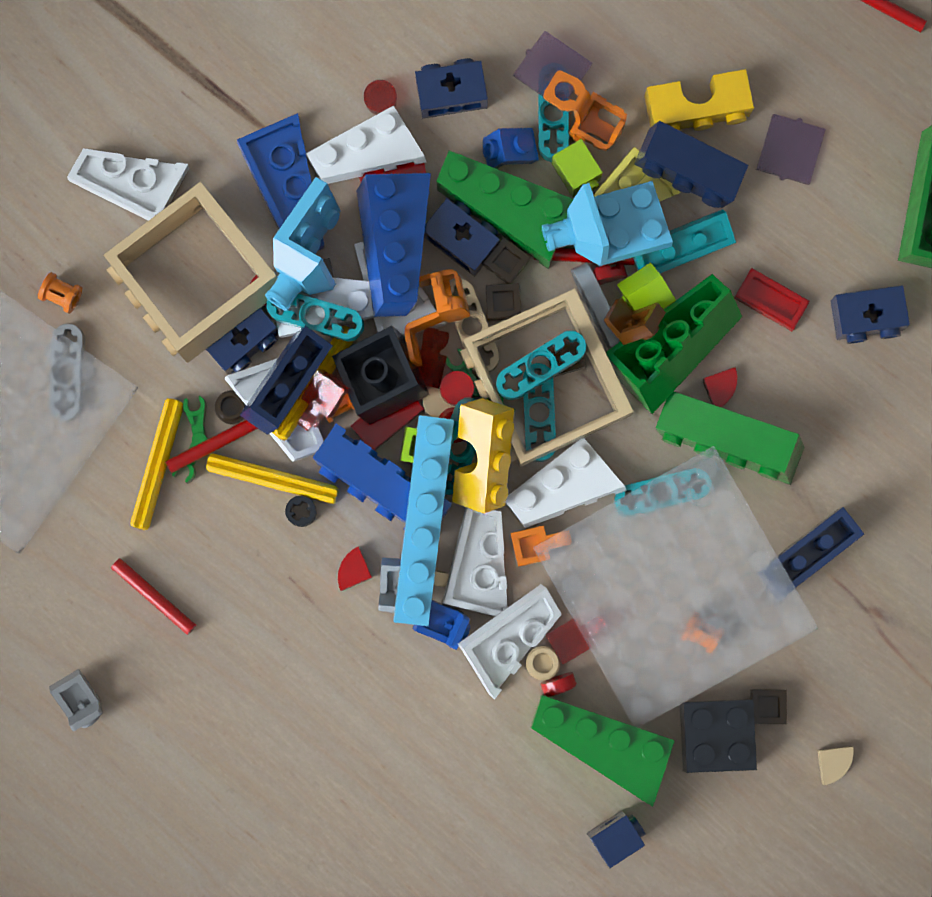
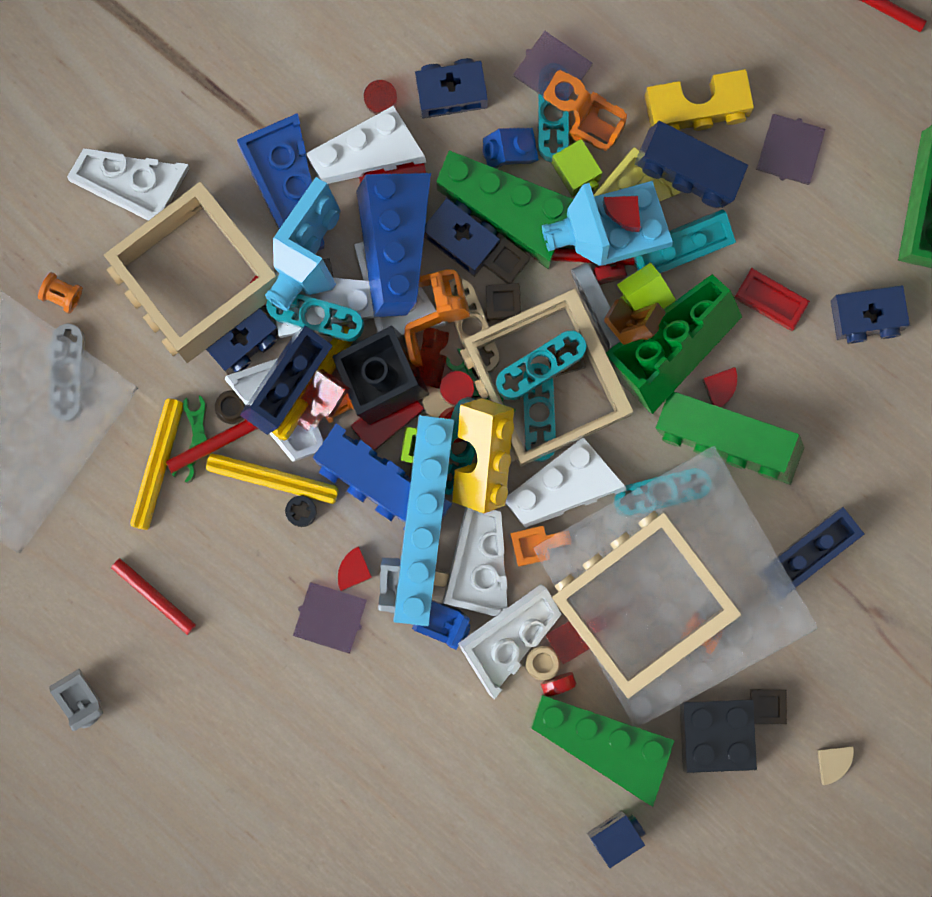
none -> clear purple piece [293,582,367,654]
none -> tan window [551,510,742,699]
none -> red tile [603,196,640,232]

